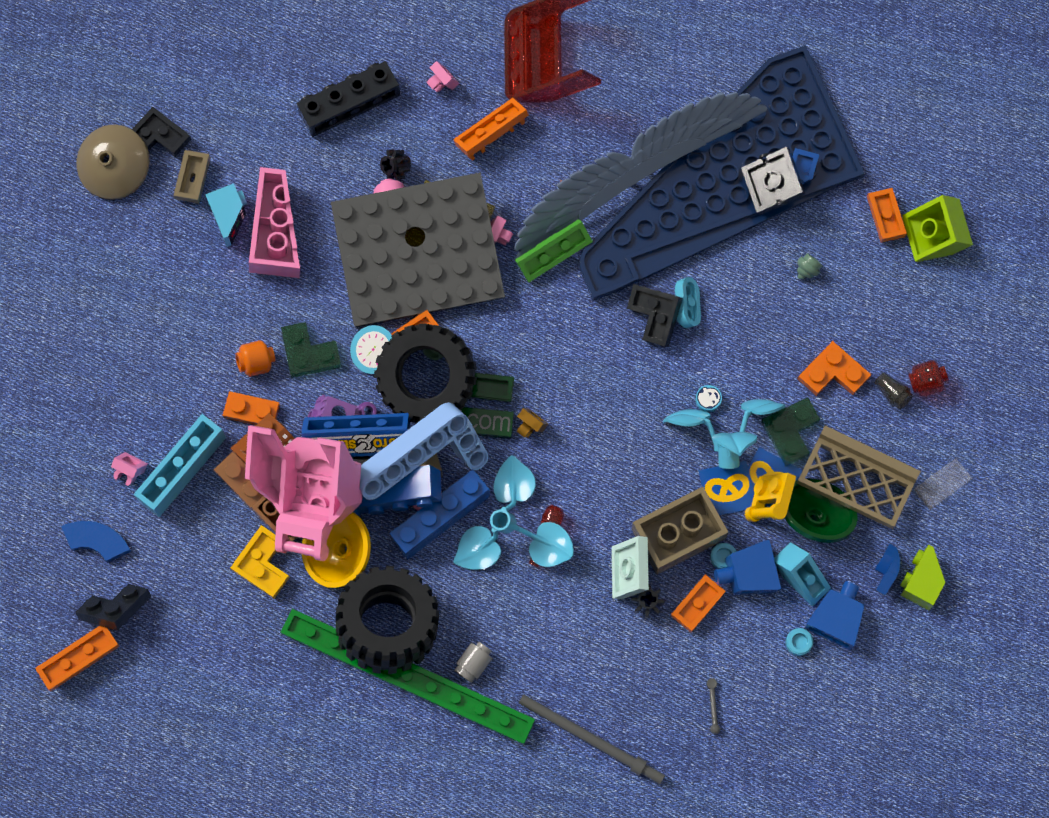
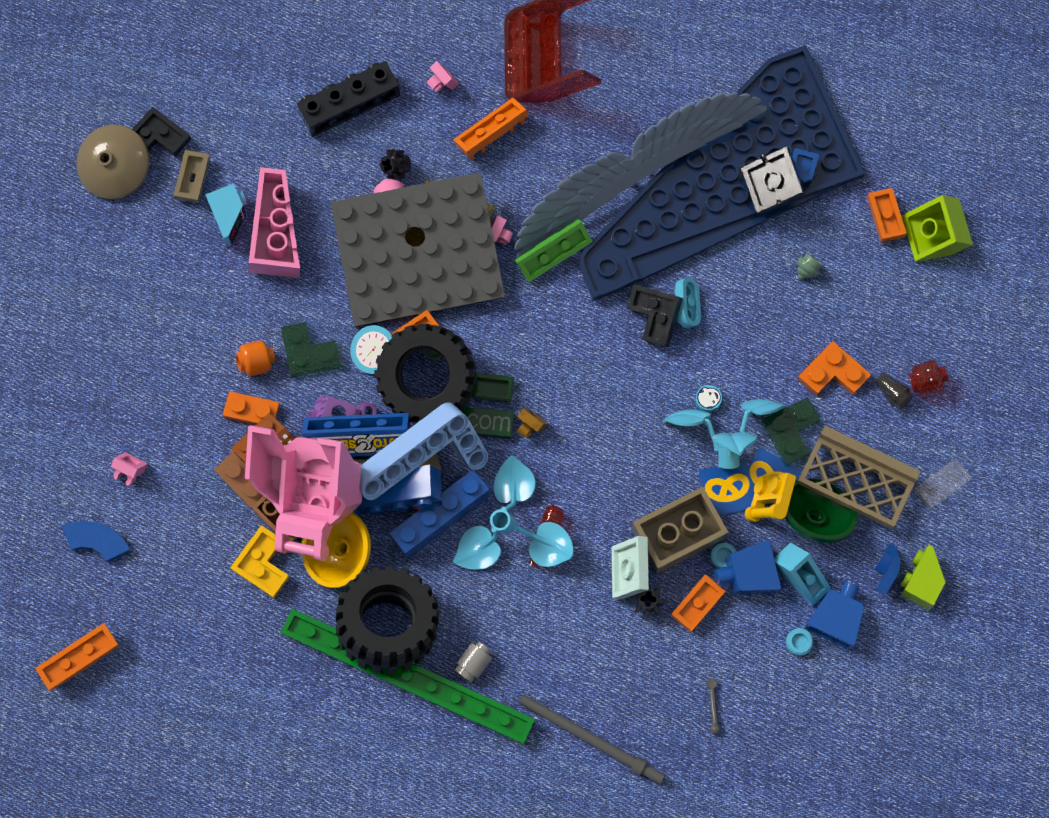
black plate [75,584,151,630] -> none
medium azure brick [134,414,226,517] -> none

